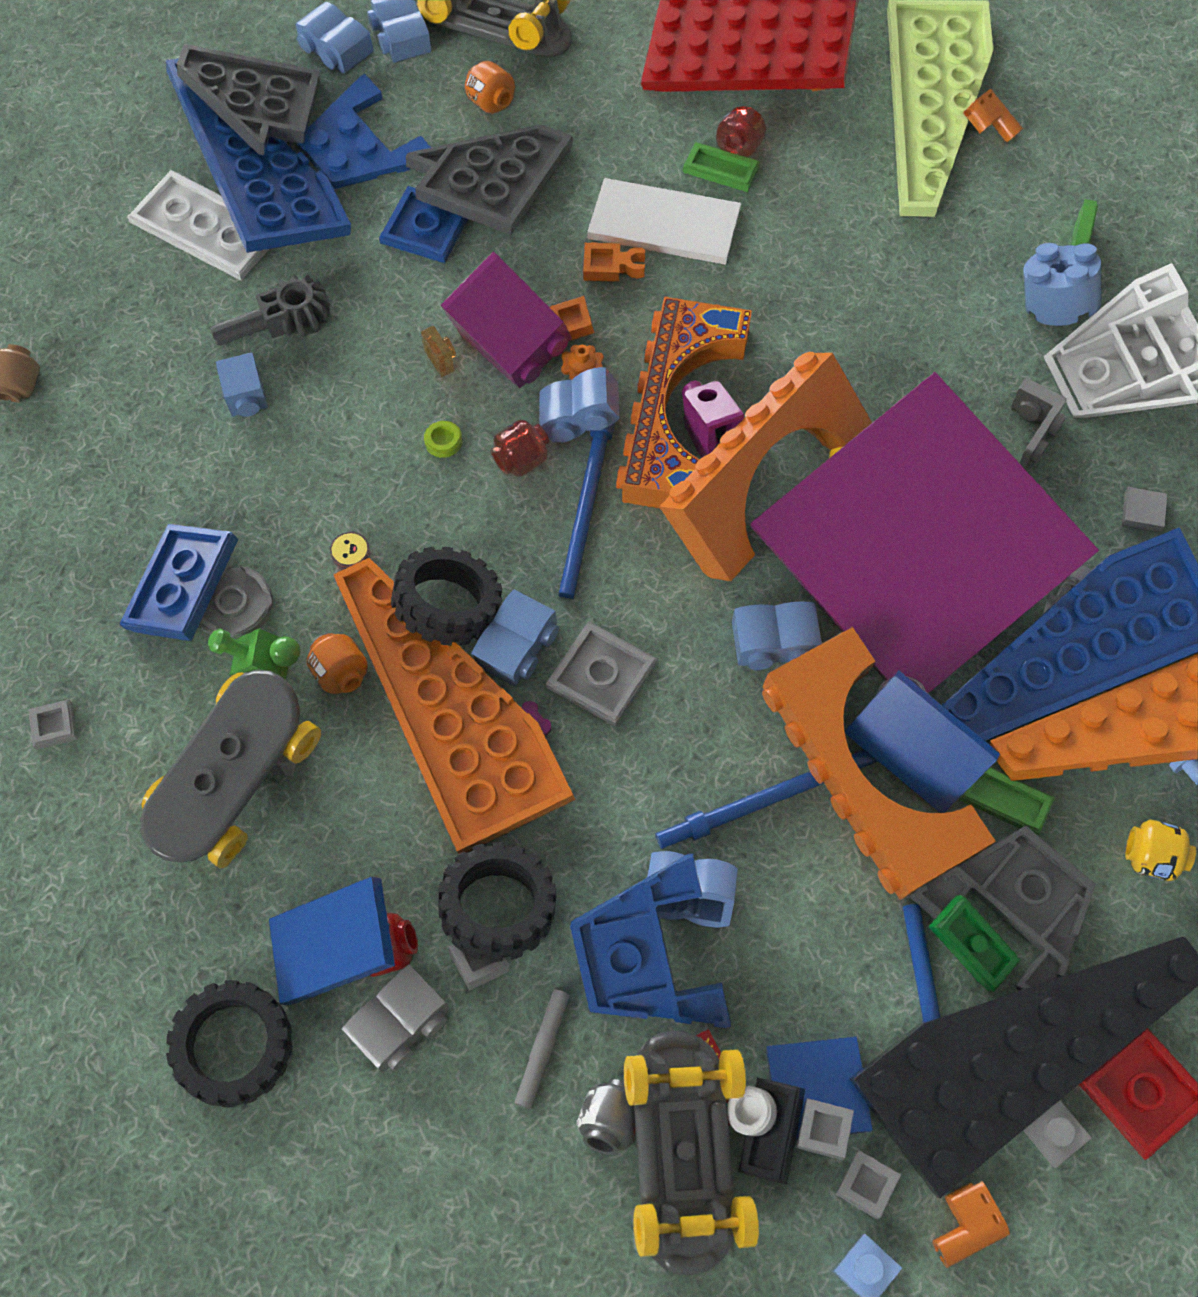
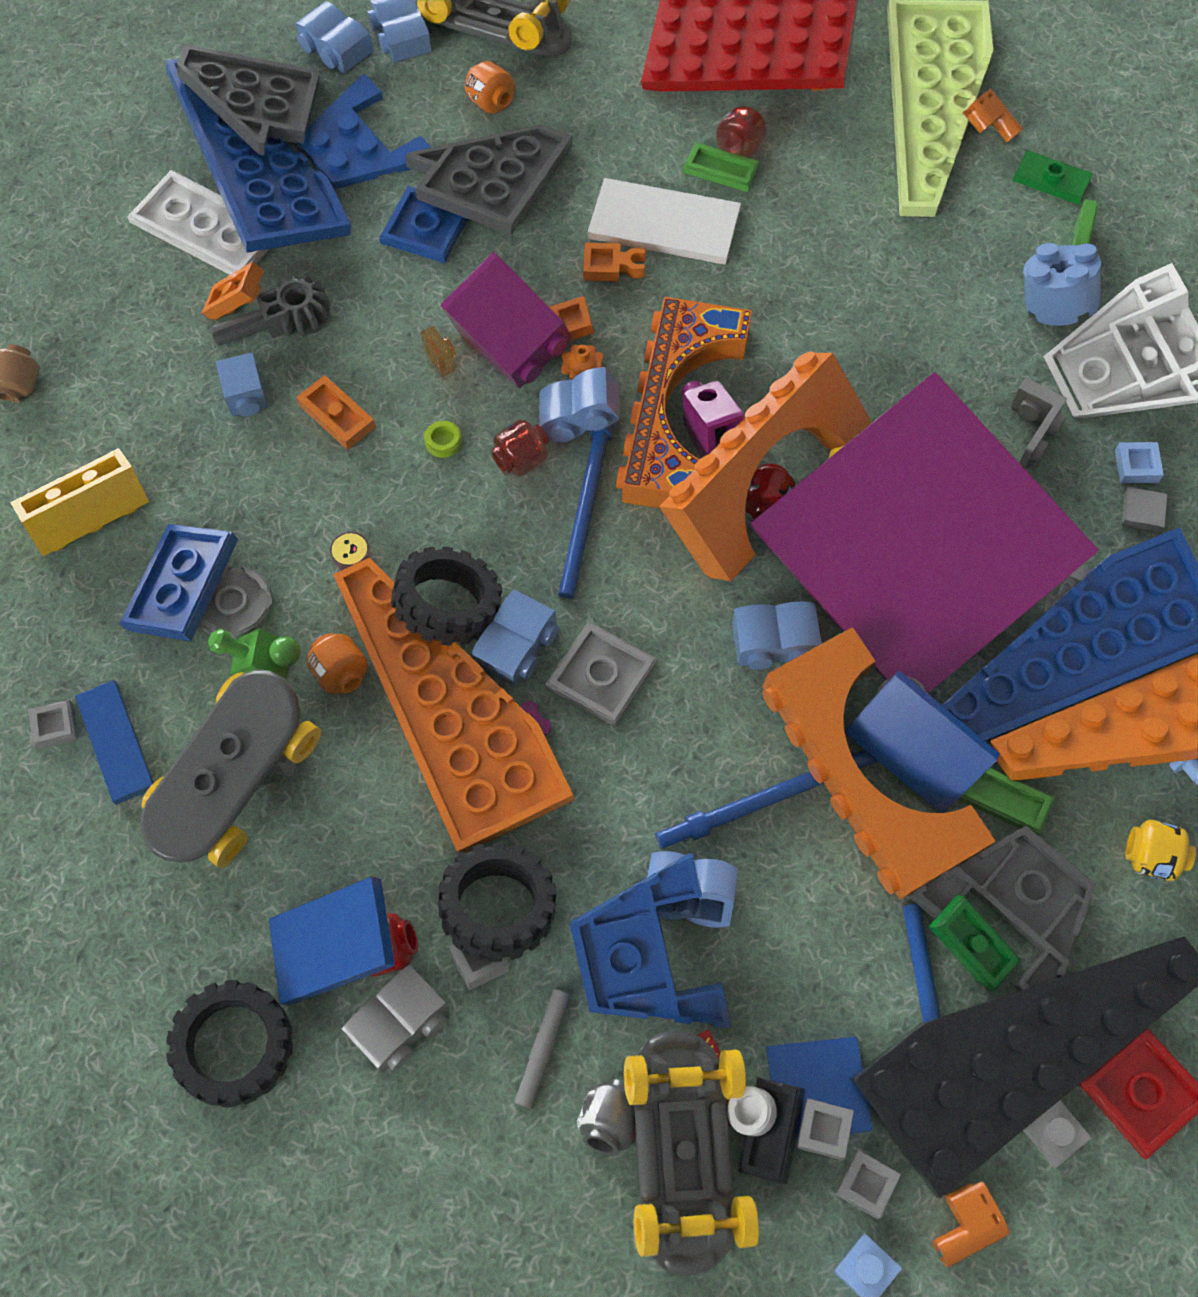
none -> yellow brick [10,448,150,557]
none -> blue tile [75,680,154,805]
none -> orange plate [201,262,264,320]
none -> orange plate [296,375,376,450]
none -> red head [745,463,796,520]
none -> green plate [1013,150,1093,205]
none -> light blue plate [1115,442,1164,484]

